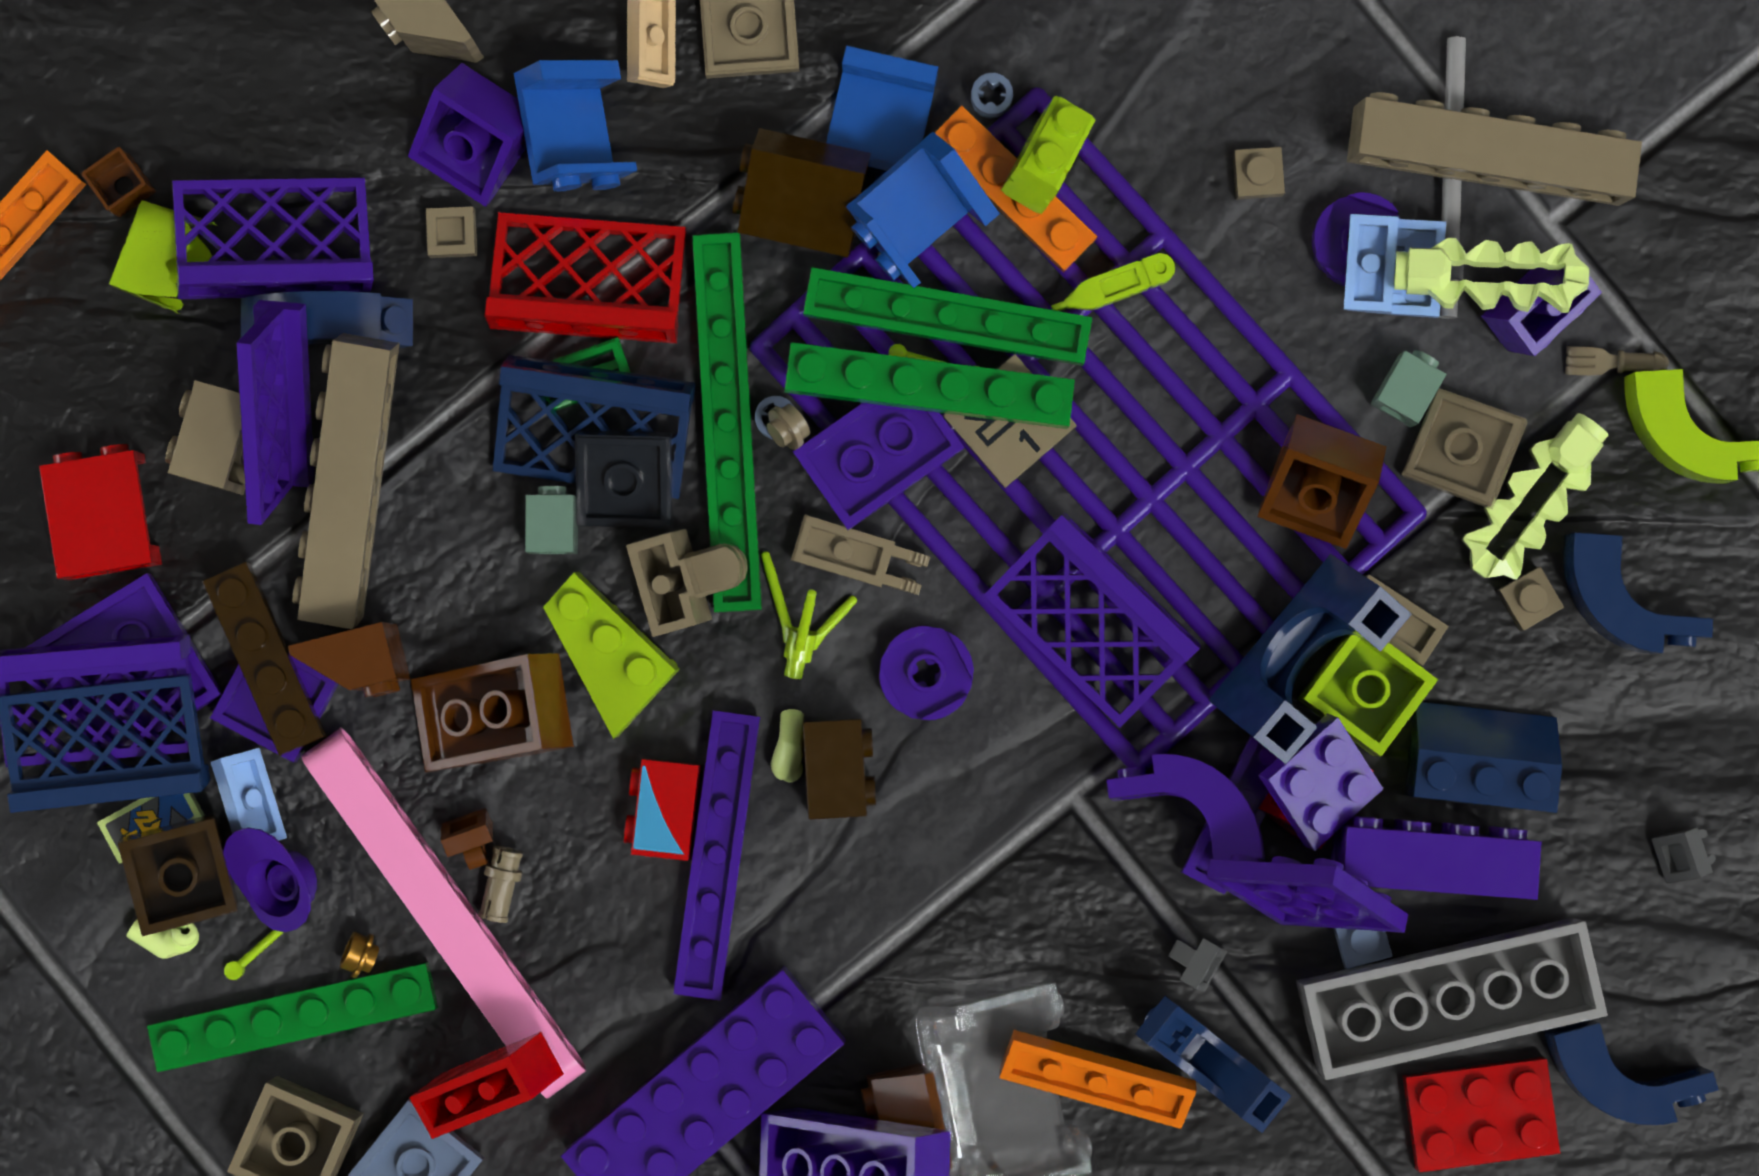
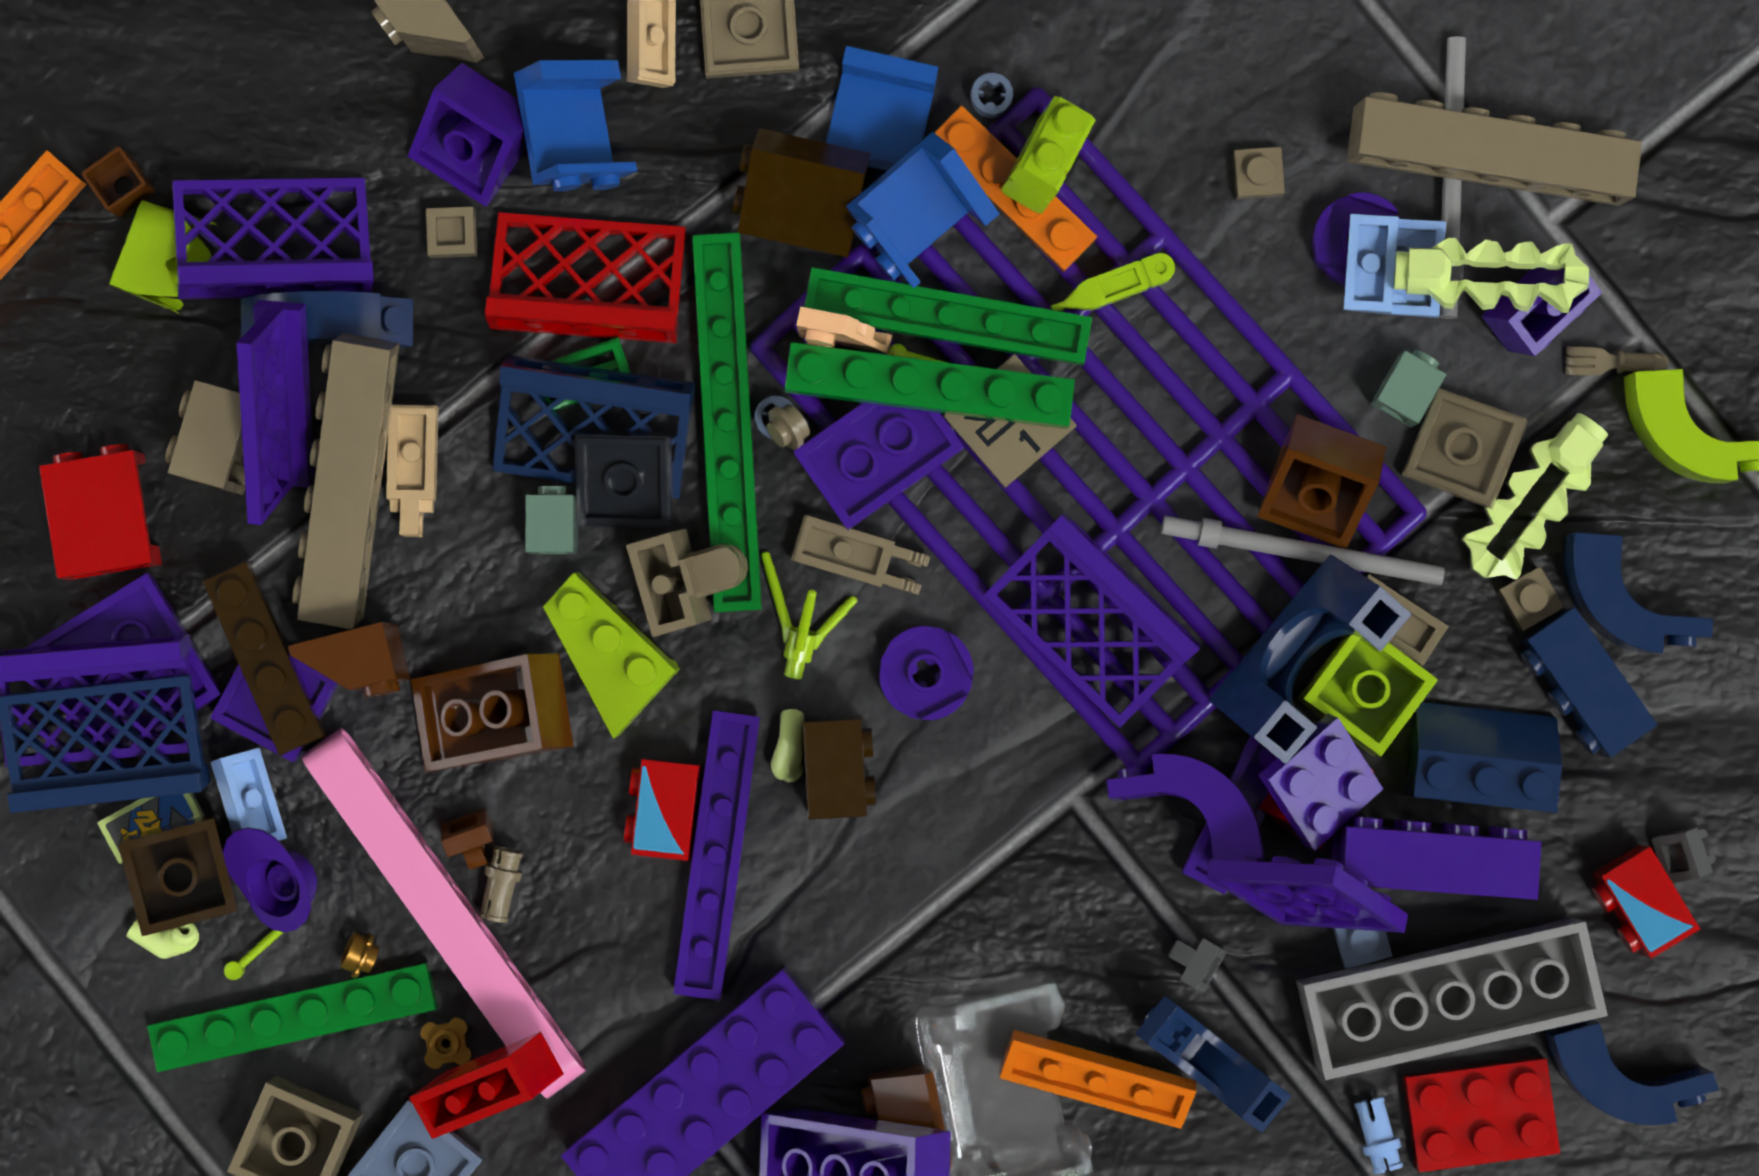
none -> tan hinge [386,405,439,537]
none -> pearl gold plate [421,1018,472,1069]
none -> light nougat wing [797,306,892,354]
none -> light grey bar [1161,515,1445,586]
none -> light blue pin [1354,1096,1403,1174]
none -> dark blue brick [1519,607,1658,758]
none -> red brick [1591,845,1700,959]

